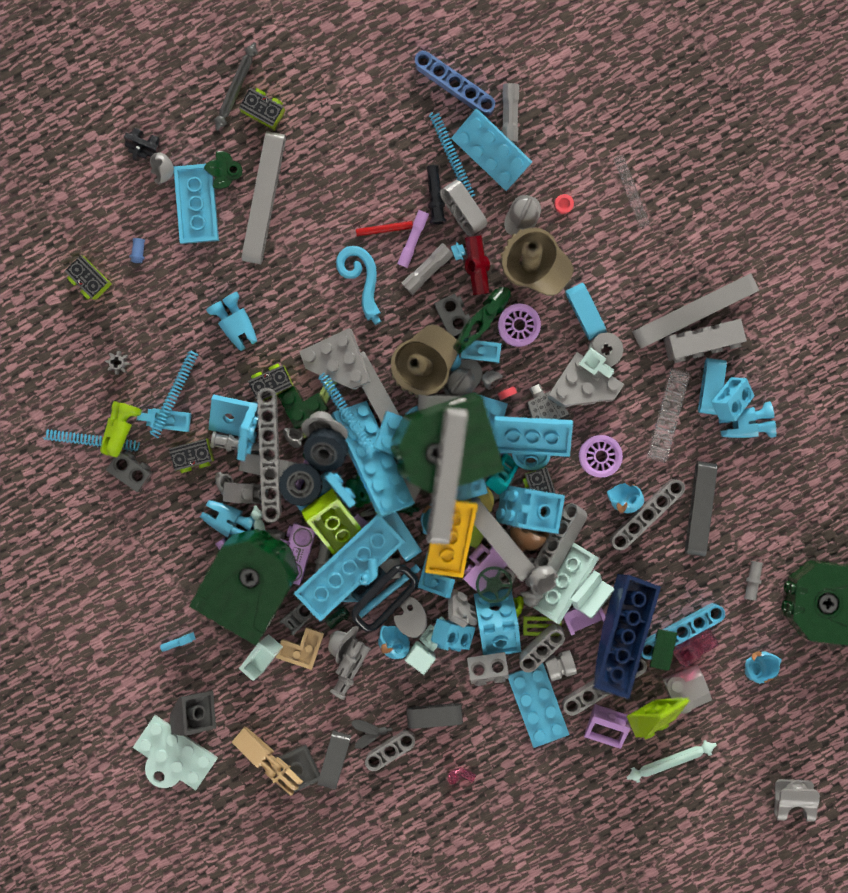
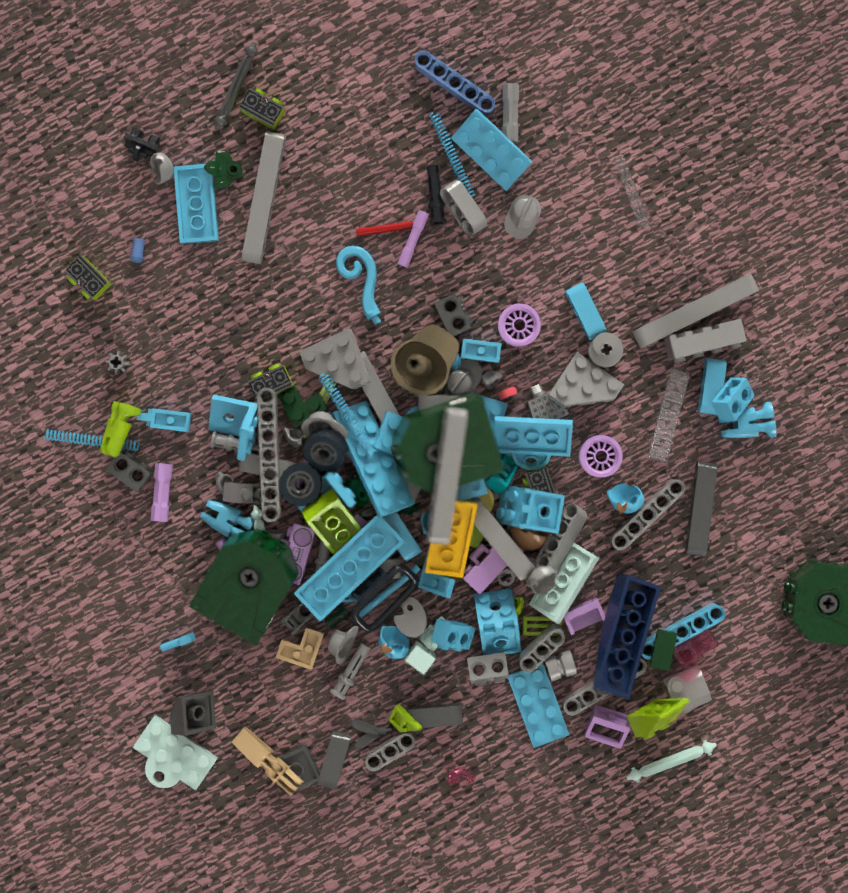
medium azure piece [150,350,199,438] -> none
brick [169,439,215,473] -> none
medium azure piece [206,292,257,351] -> none
light aqua panel [239,634,283,681] -> none
light grey pin [335,638,363,678] -> none
medium azure arm [358,558,378,585] -> none
light grey axle [401,243,454,295] -> none
light grey hinge [448,588,477,628] -> none
medium azure plate [451,242,466,261] -> none
dark green arm [453,287,511,353] -> none
dark red piece [465,235,490,295] -> none
clear green wheel [476,566,512,603] -> none
dark tan piece [500,228,574,296] -> none
light grey piece [520,590,543,607] -> none
coral tile [554,194,574,214] -> none
light aqua panel [571,570,614,619] -> none
light aqua plate [579,347,614,378] -> none
light grey pin [744,561,763,601] -> none
medium azure hair [745,651,782,684] -> none
light grey piece [774,779,820,822] -> none
none -> lavender axle [151,463,173,522]
none -> lime tile [388,704,423,733]

